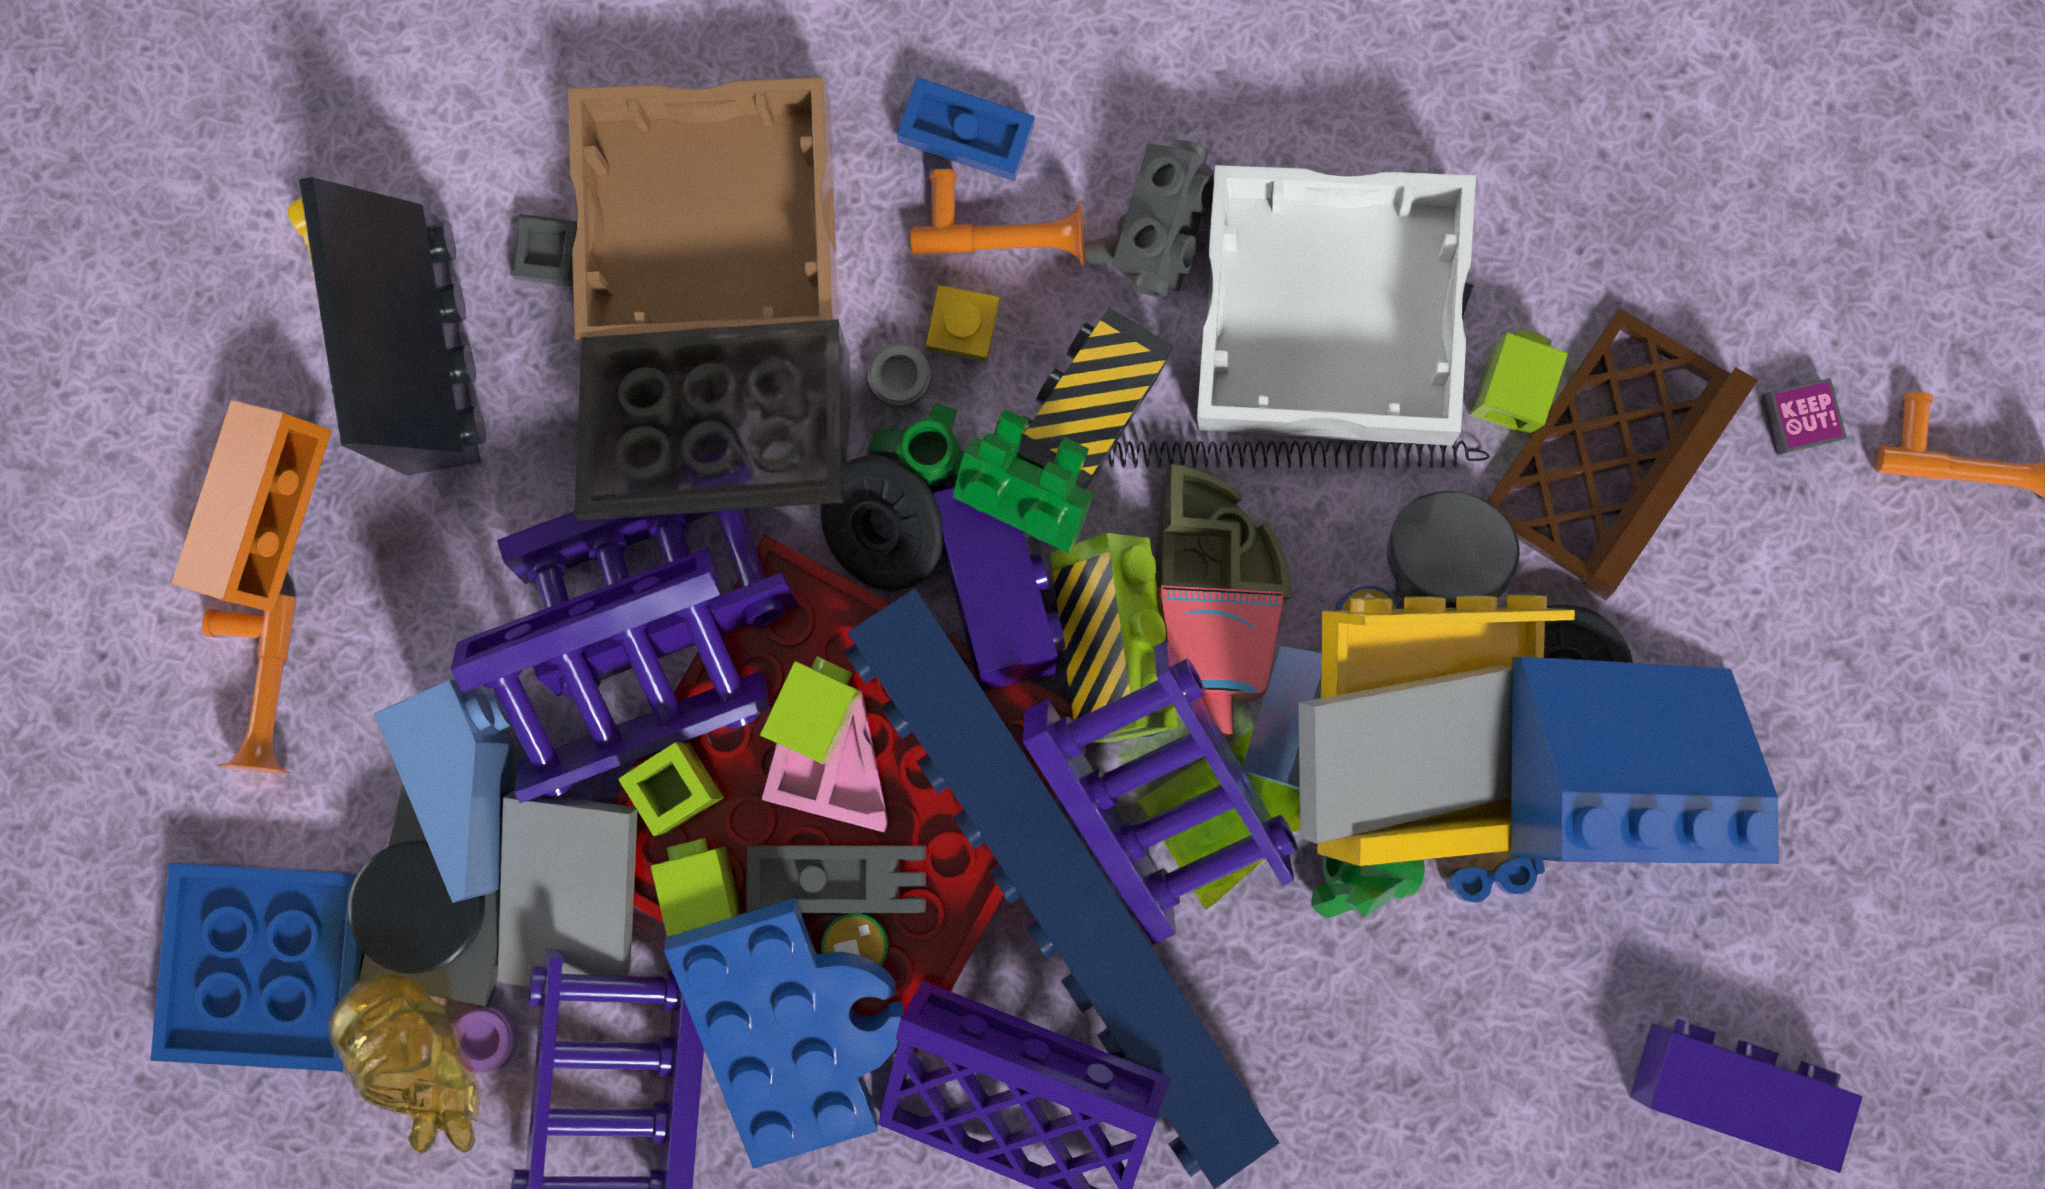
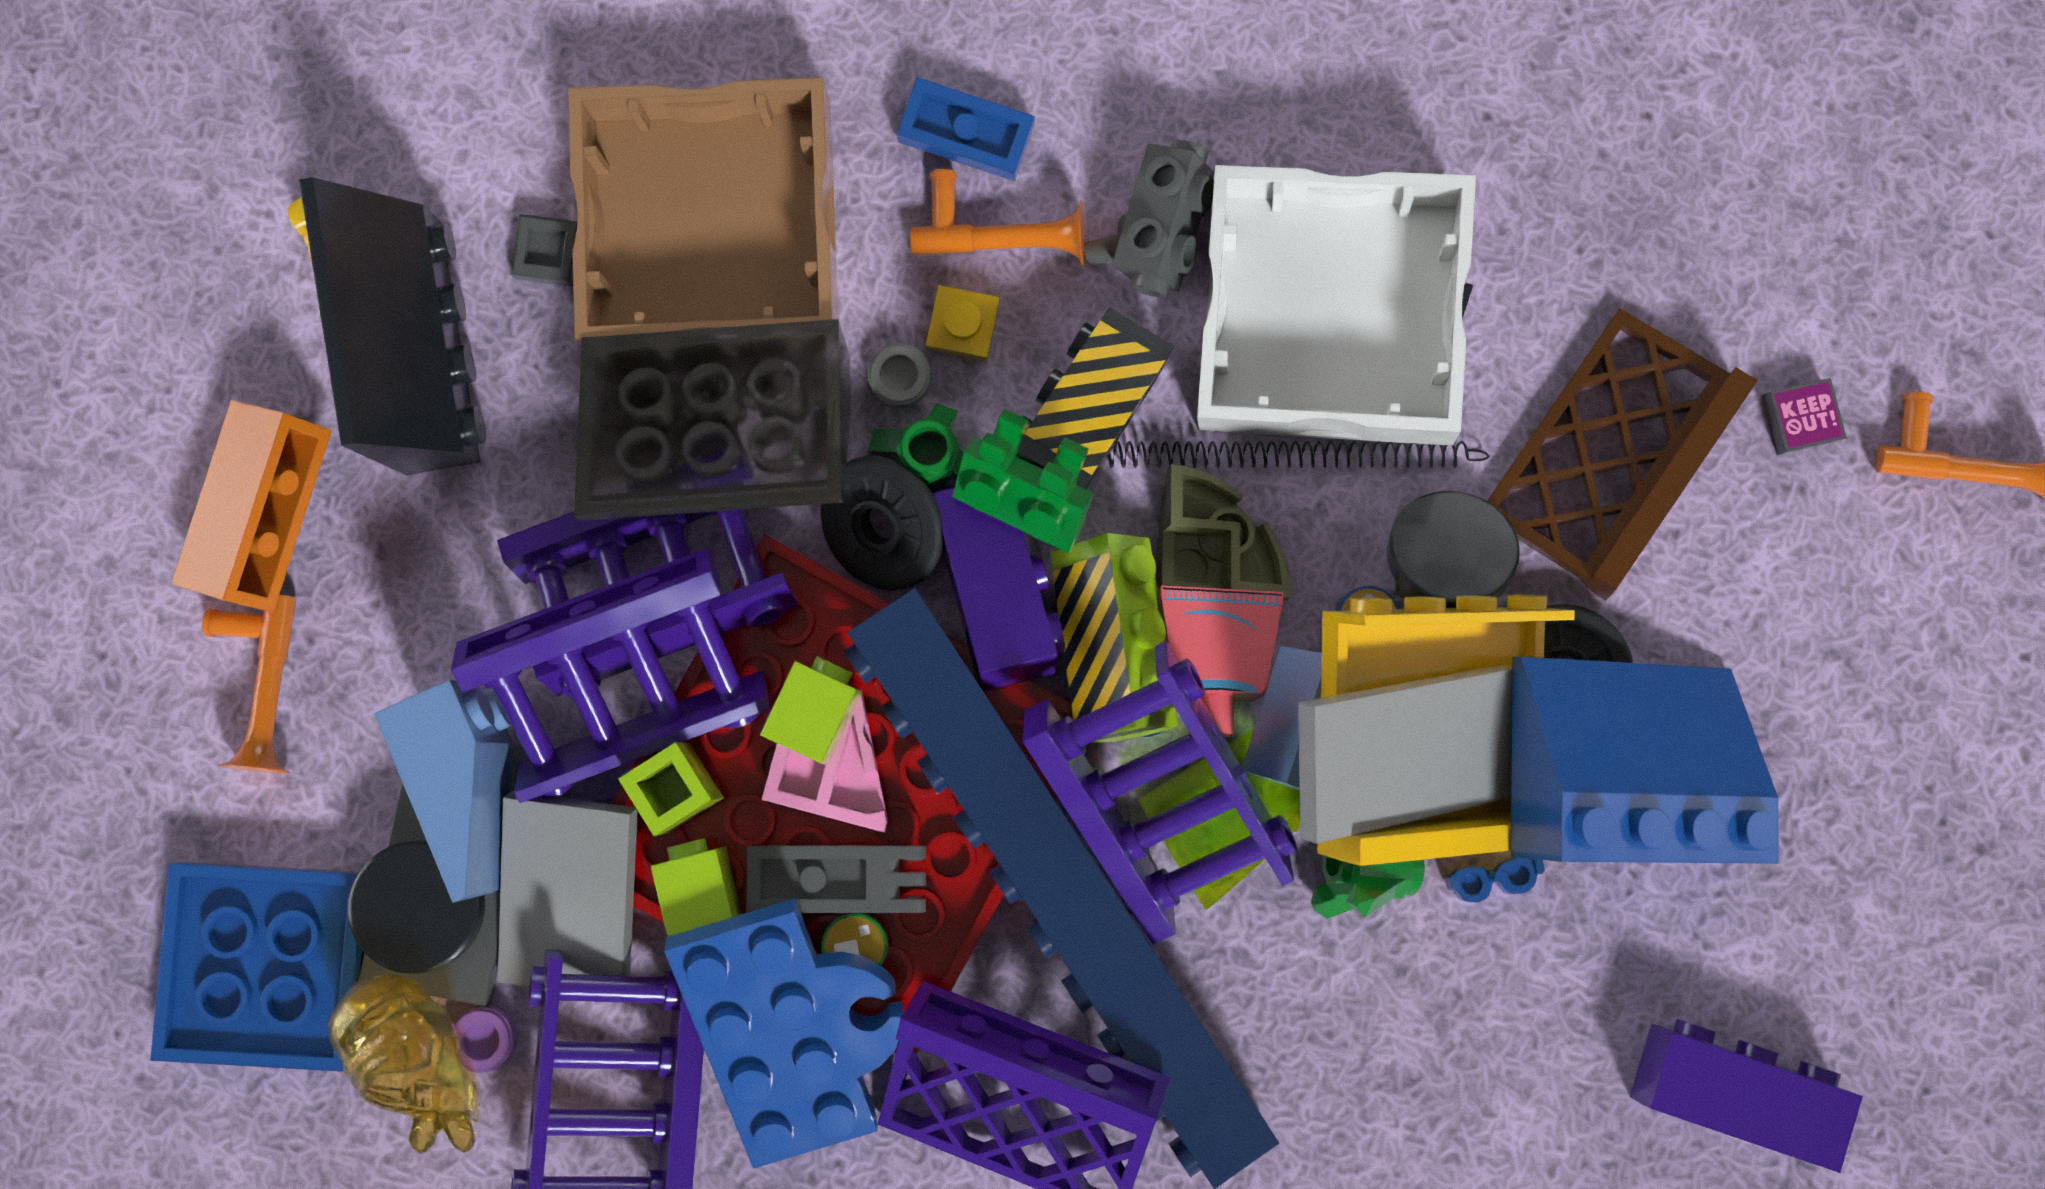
lime brick [1469,330,1568,435] -> none

